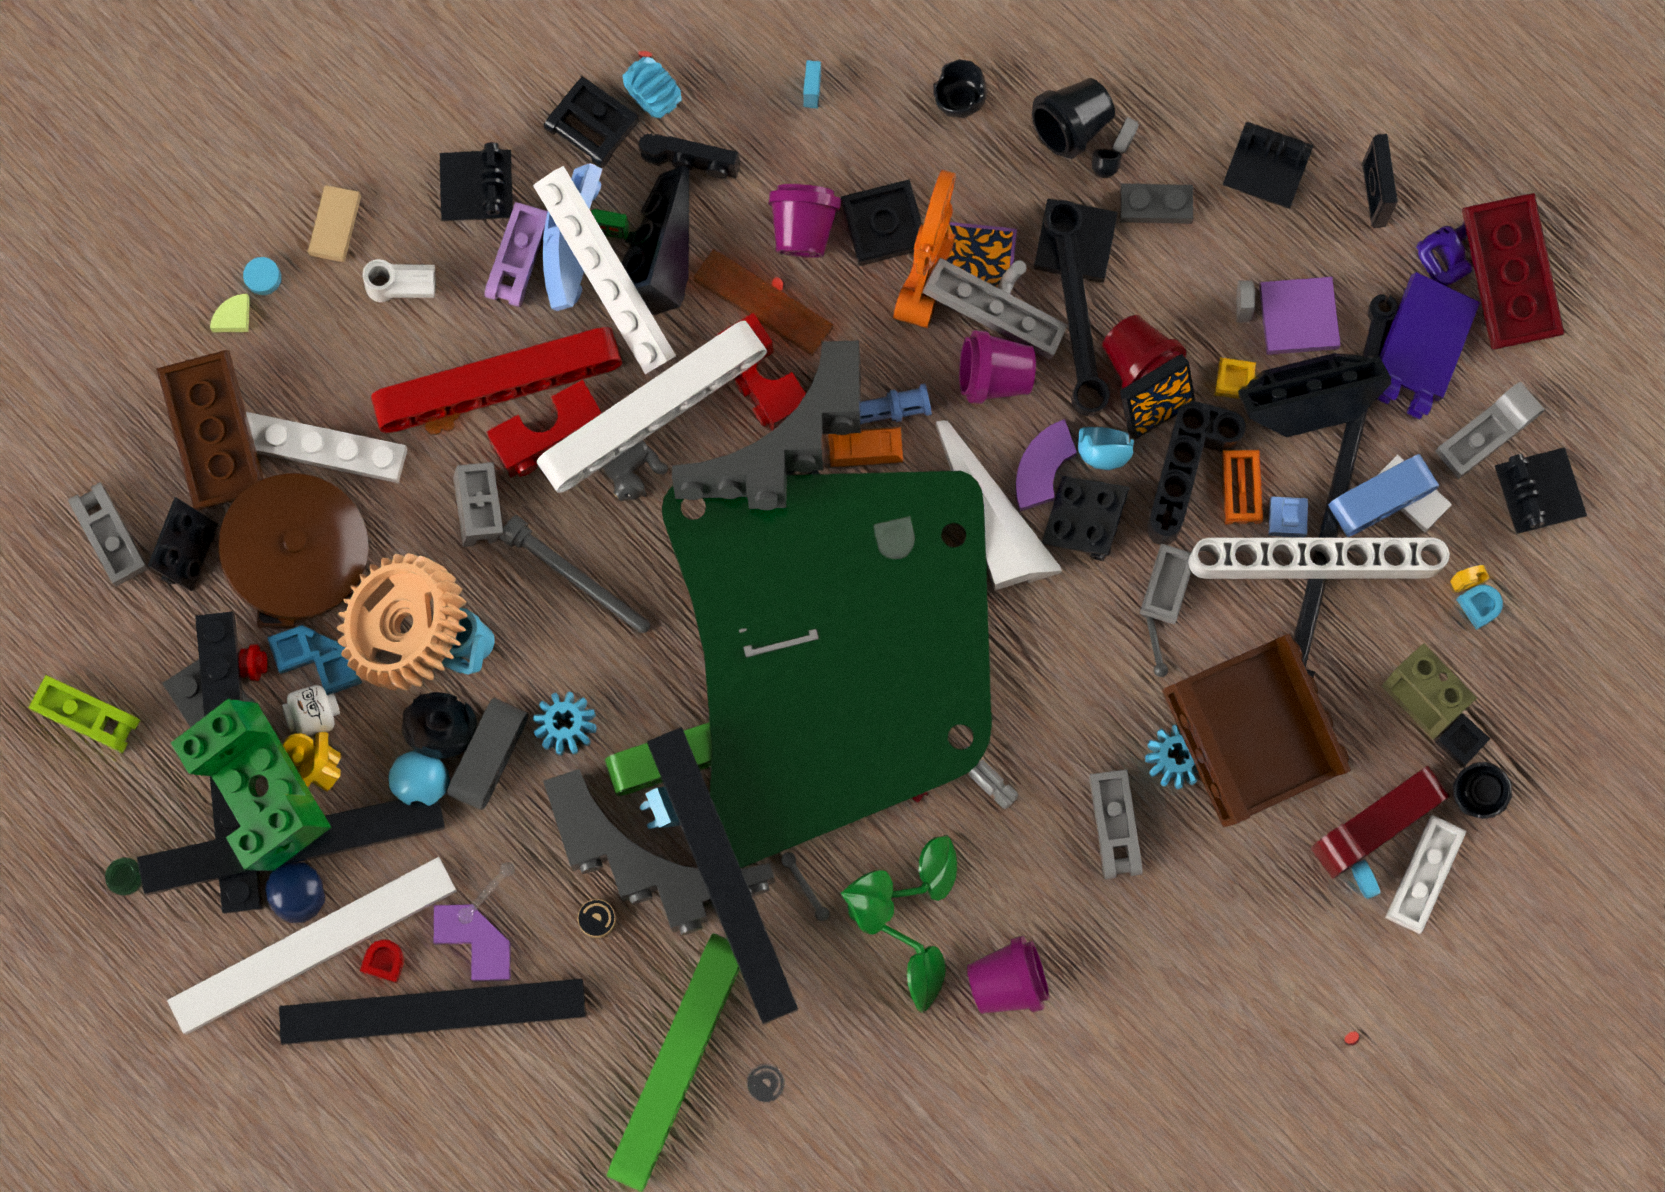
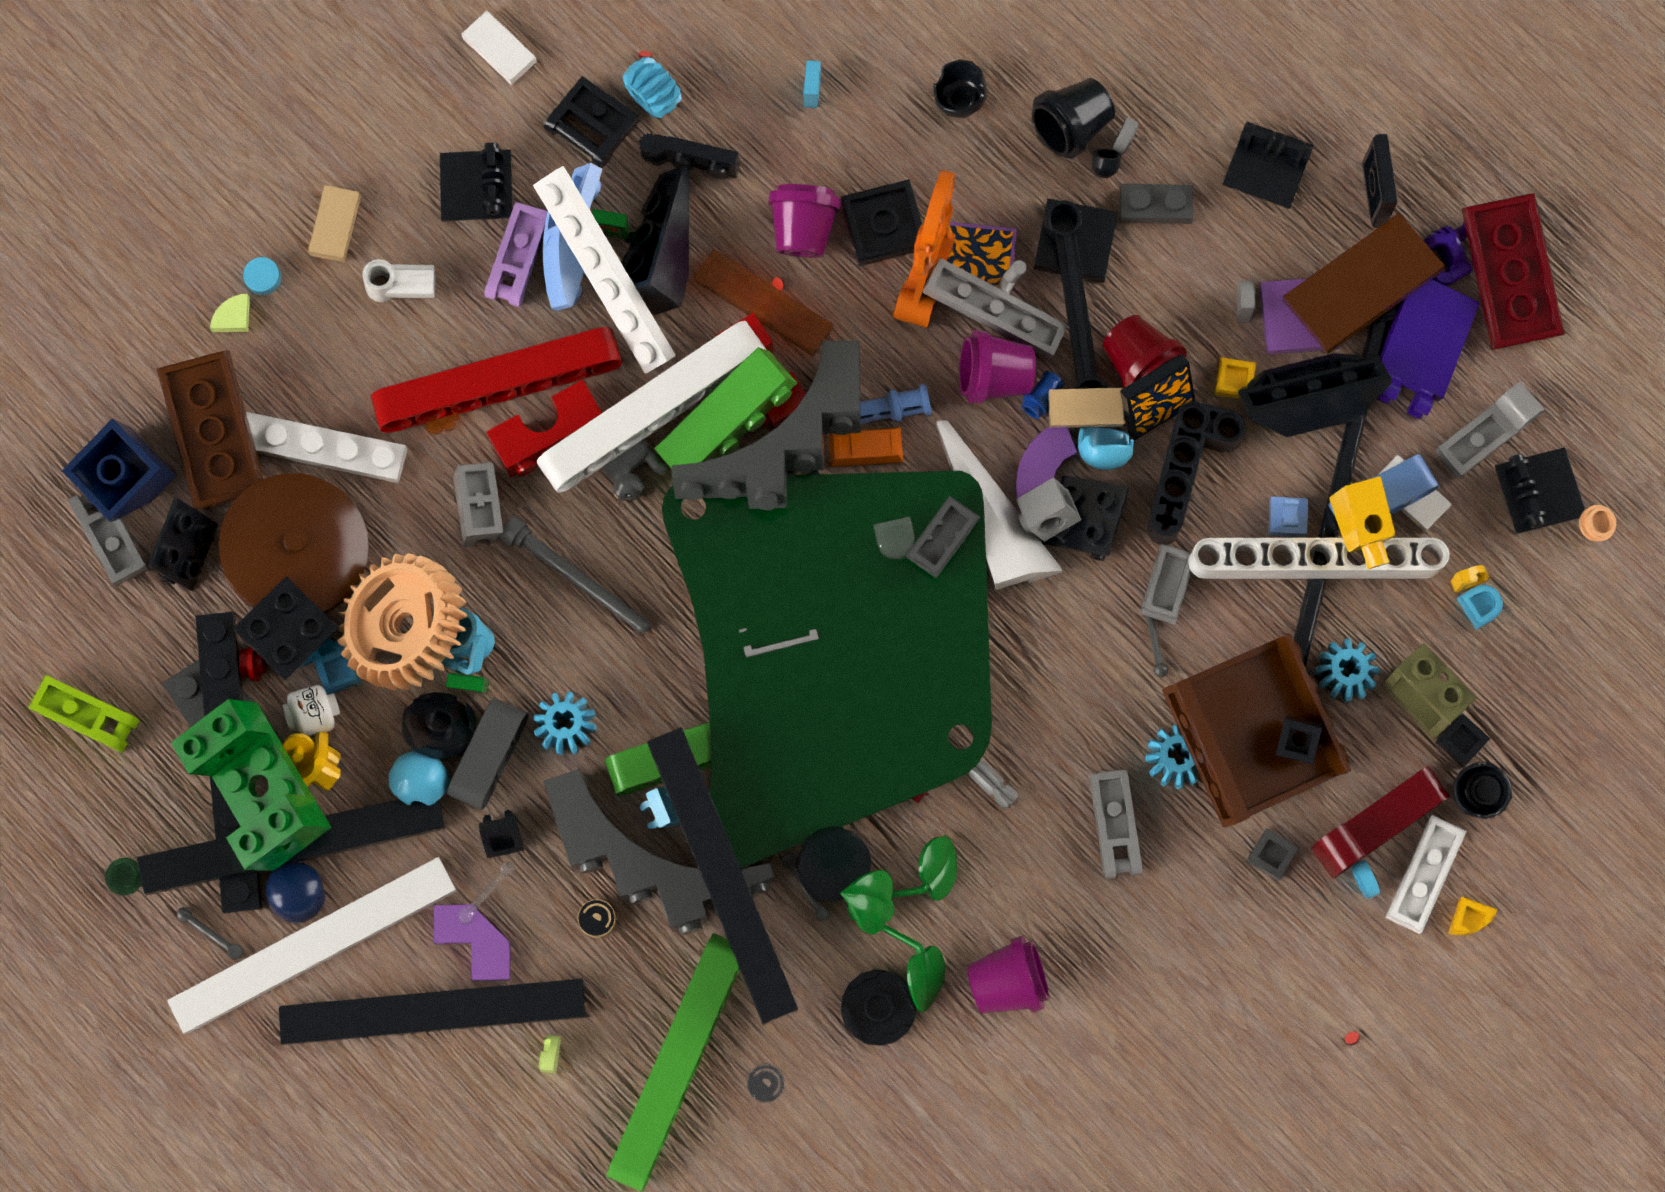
red tile [360,939,404,983] -> none
orange tile [1222,450,1263,524] -> none
none -> dark blue slope [62,418,177,522]
none -> dark grey hinge [177,907,243,960]
none -> black hinge [233,576,339,680]
none -> green tile [446,672,489,694]
none -> white tile [461,11,537,85]
none -> black tile [478,810,524,858]
none -> yellowish green tile [538,1035,561,1074]
none -> bright green brick [654,347,797,469]
none -> black tile [795,826,871,902]
none -> black tile [841,969,916,1046]
none -> dark grey plate [906,496,980,579]
none -> light grey brick [1016,477,1081,542]
none -> blue pin [1021,371,1064,419]
none -> tan tile [1048,388,1124,428]
none -> dark grey tile [1246,828,1299,881]
none -> black plate [1276,715,1323,764]
none -> reddish brown tile [1283,213,1445,354]
none -> medium azure gear [1315,639,1380,703]
none -> yellow torso [1329,476,1395,569]
none -> yellow tile [1448,897,1498,936]
none -> light nougat plate [1579,505,1616,542]

